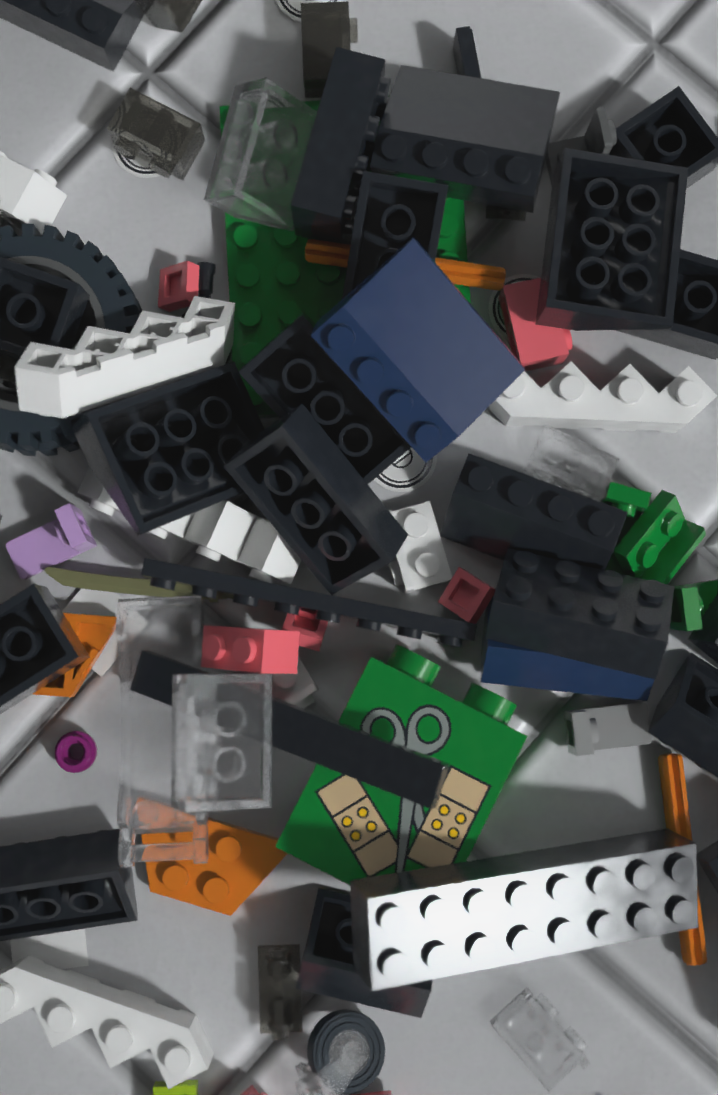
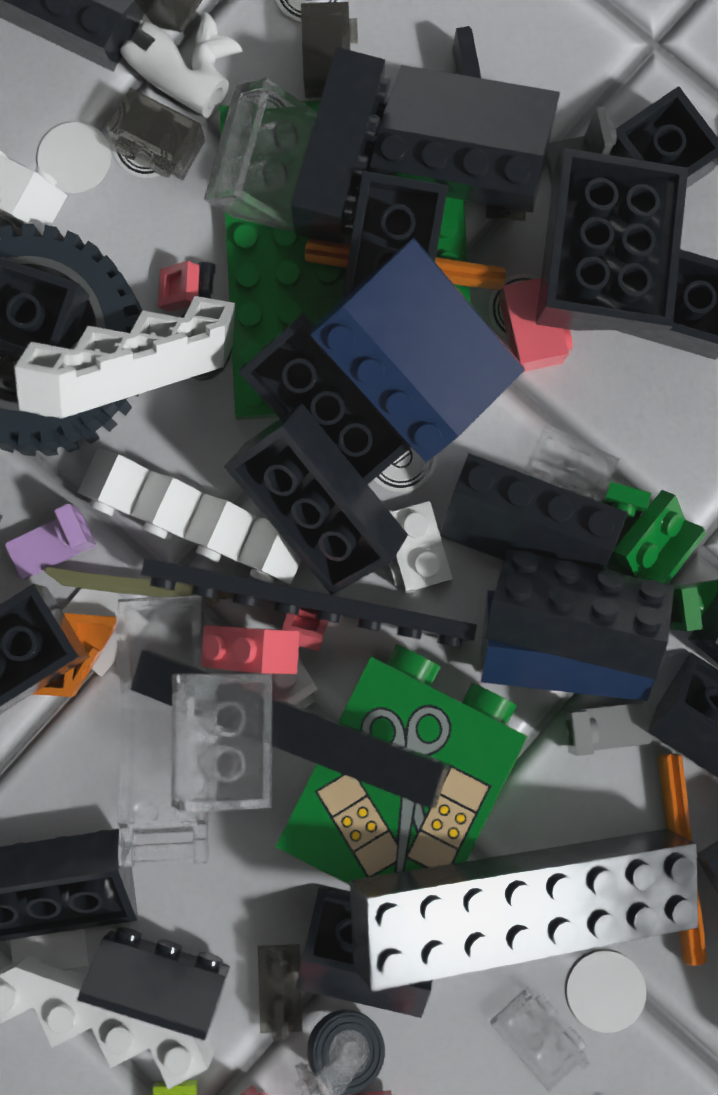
magenta plate [55,731,97,773] -> none
black slope [72,362,264,536] -> none
orange wing [136,797,288,916] -> none
coral plate [438,567,496,624] -> none
white brick [488,361,717,433] -> none
none -> white sticker [37,122,112,194]
none -> black slope [77,927,230,1041]
none -> white piece [120,12,242,118]
none -> white sticker [567,951,646,1033]

